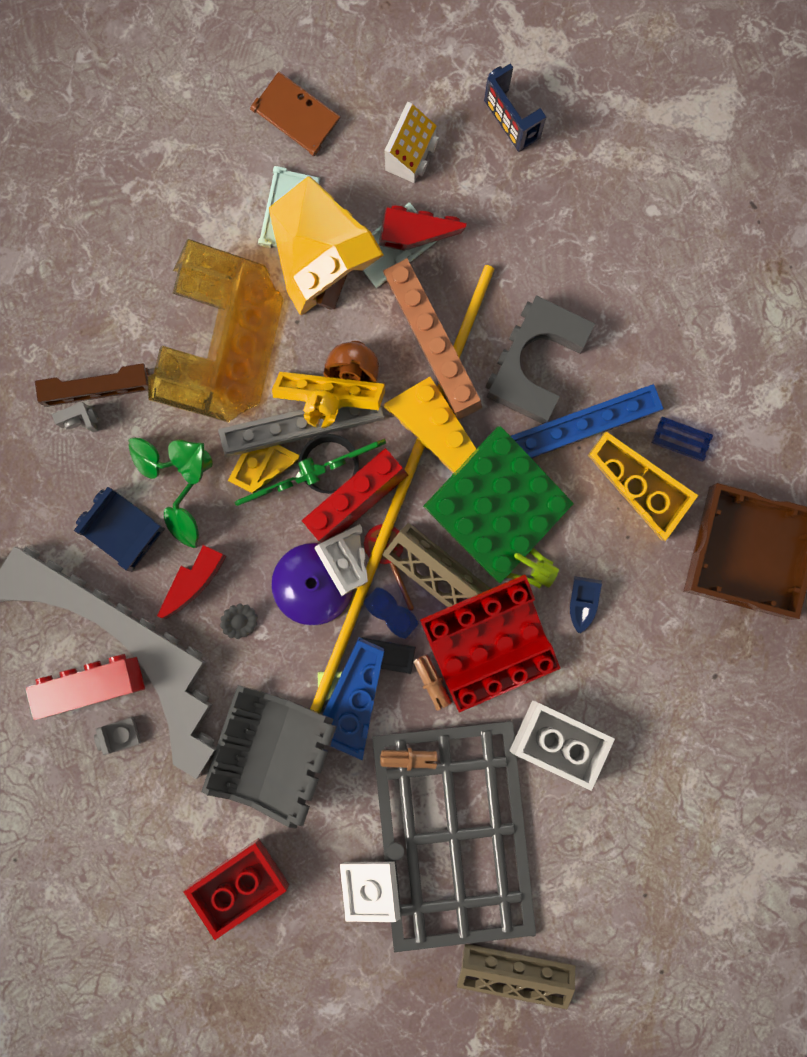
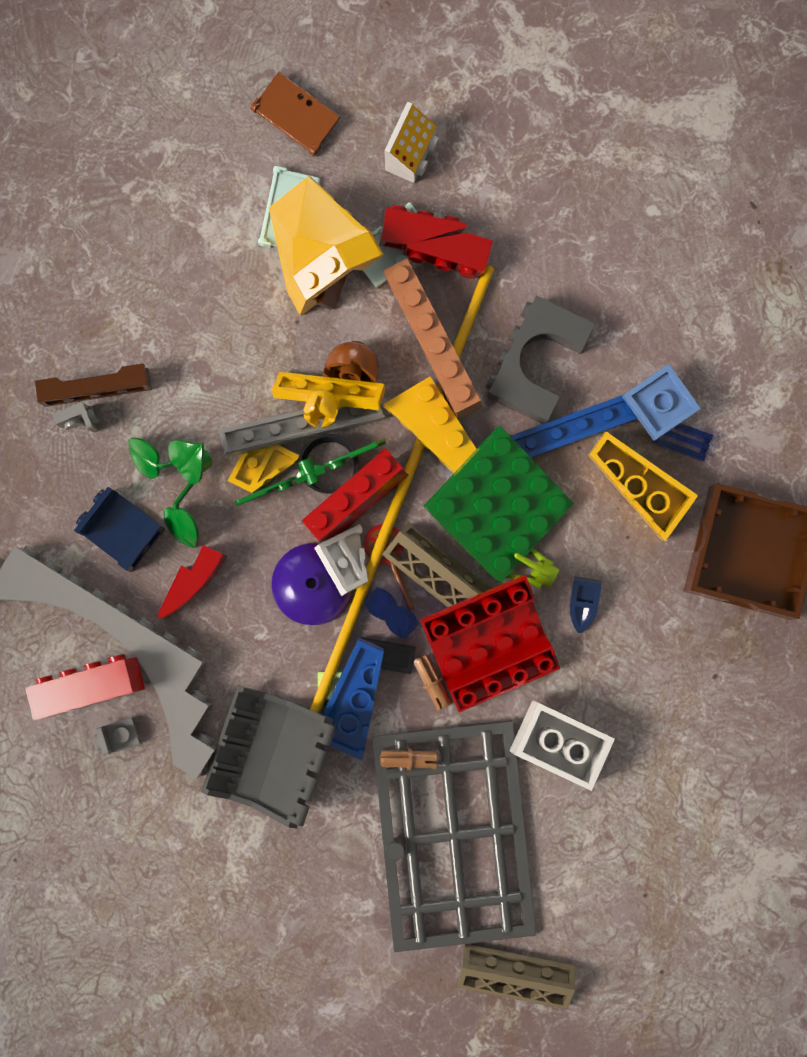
clear yellow slope [148,239,284,422] -> none
red brick [183,838,290,940] -> none
dark grey piece [220,603,258,639] -> none
white plate [340,862,401,922] -> none
dark blue panel [484,63,546,152] -> none
none -> red slope [402,233,493,279]
none -> medium blue plate [622,364,701,441]

